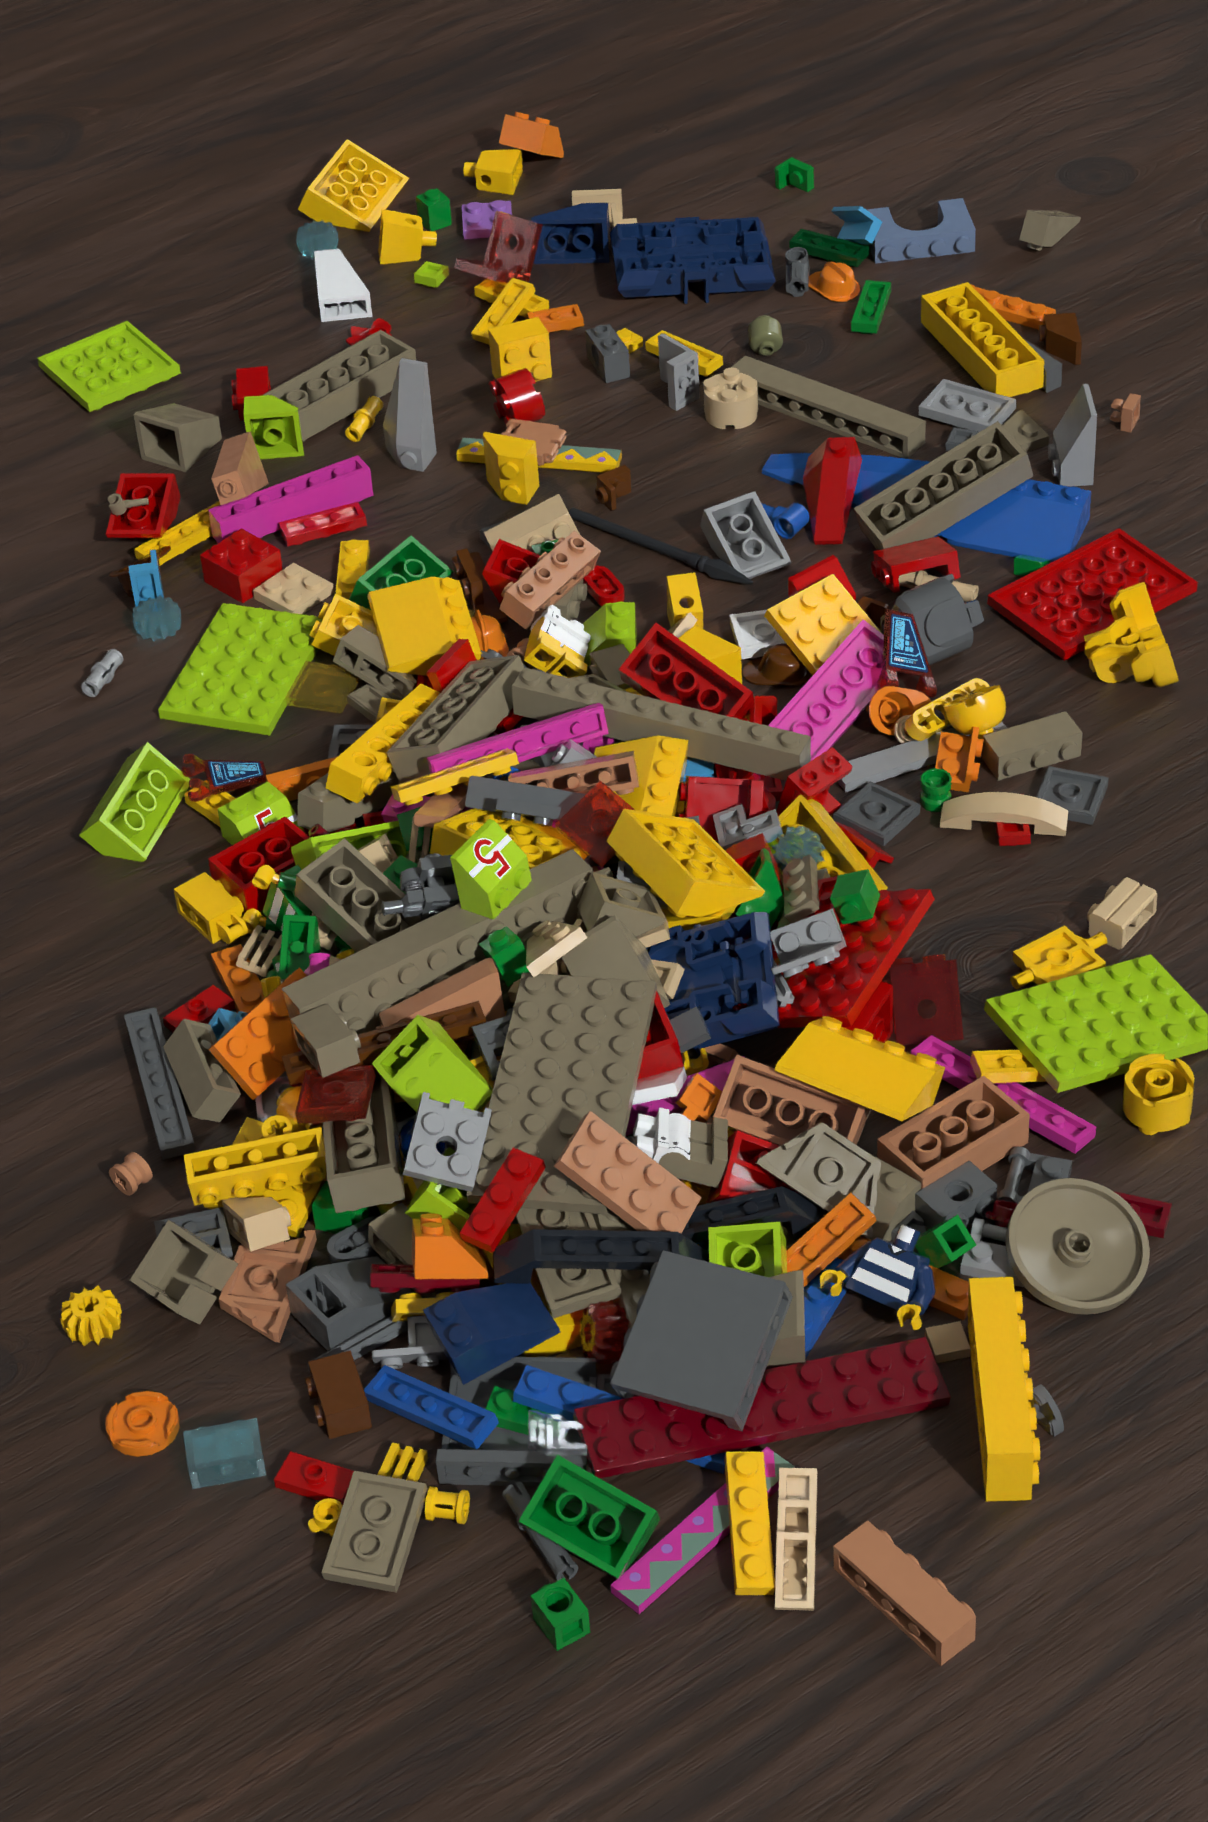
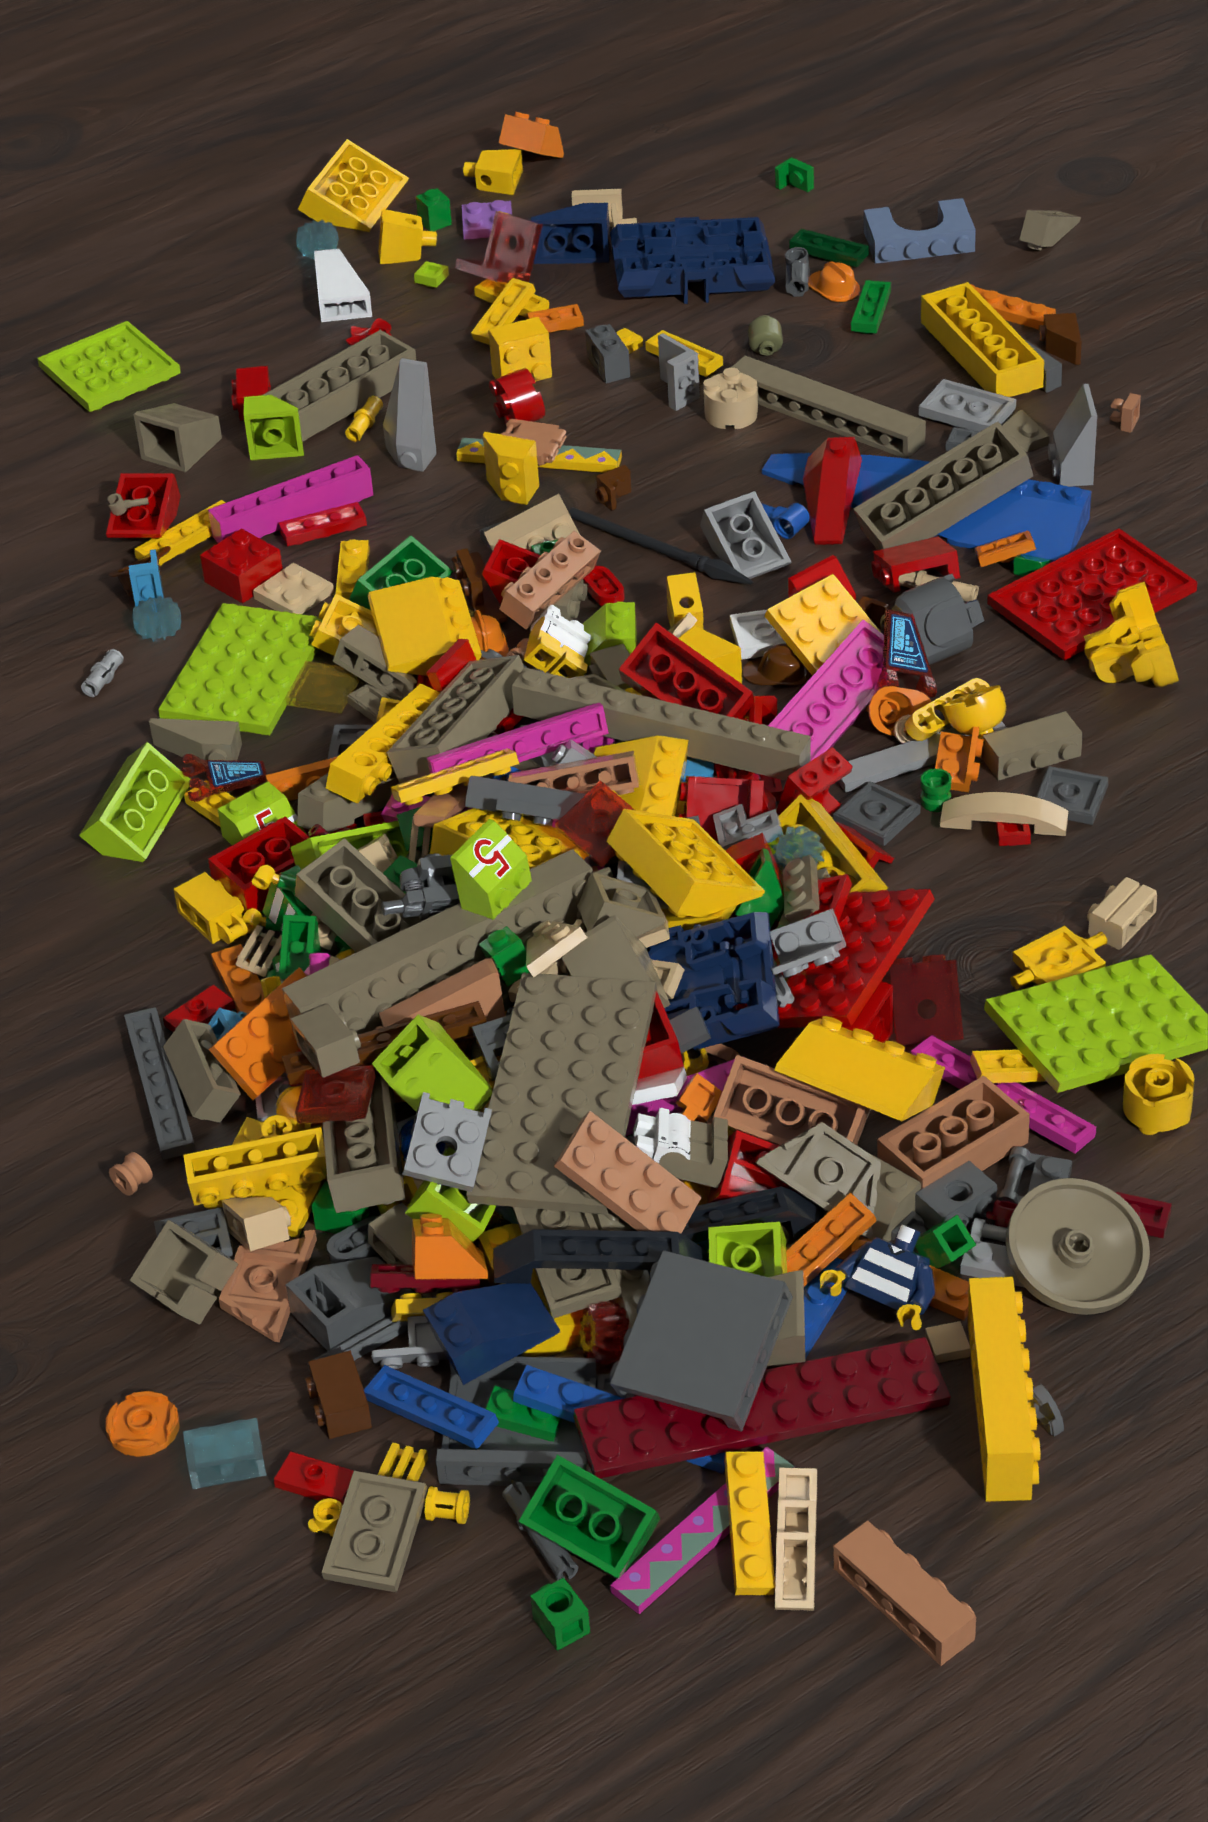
yellow gear [60,1285,122,1346] -> none
nougat slope [211,431,269,505] -> none
red plate [460,1148,546,1253] -> none
clear hinge [528,1410,587,1456] -> none
green brick [830,869,880,925] -> none
dark azure panel [831,206,882,244] -> none
none -> dark tan slope [149,718,242,767]
none -> orange plate [975,530,1036,567]

